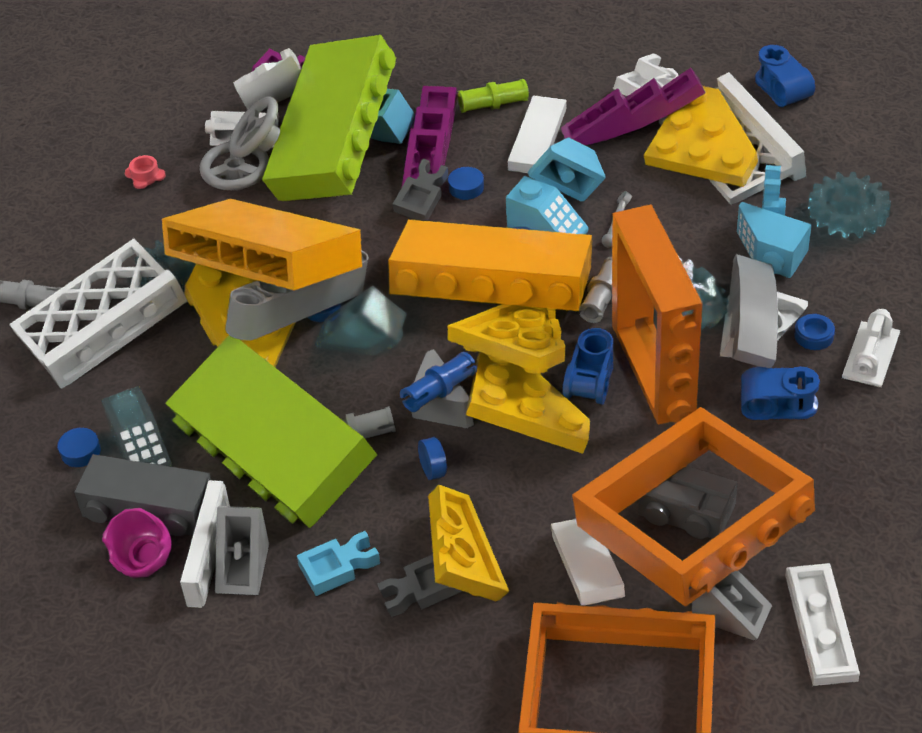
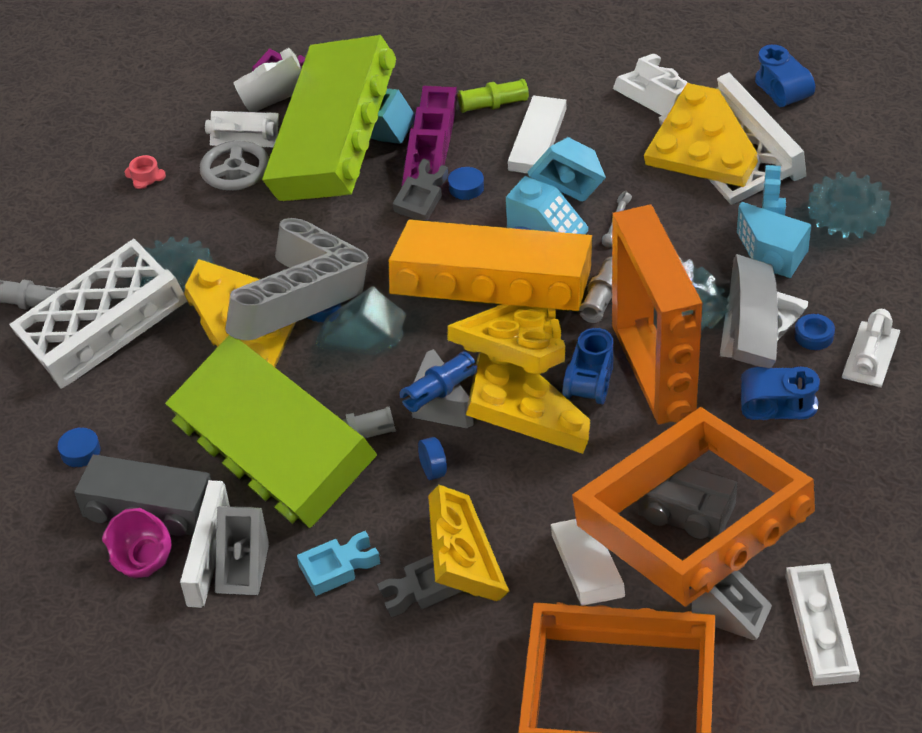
clear light blue slope [101,386,173,467] -> none
light orange brick [162,199,362,290] -> none
light grey piece [229,97,280,158] -> none
magenta slope [561,67,706,145] -> none

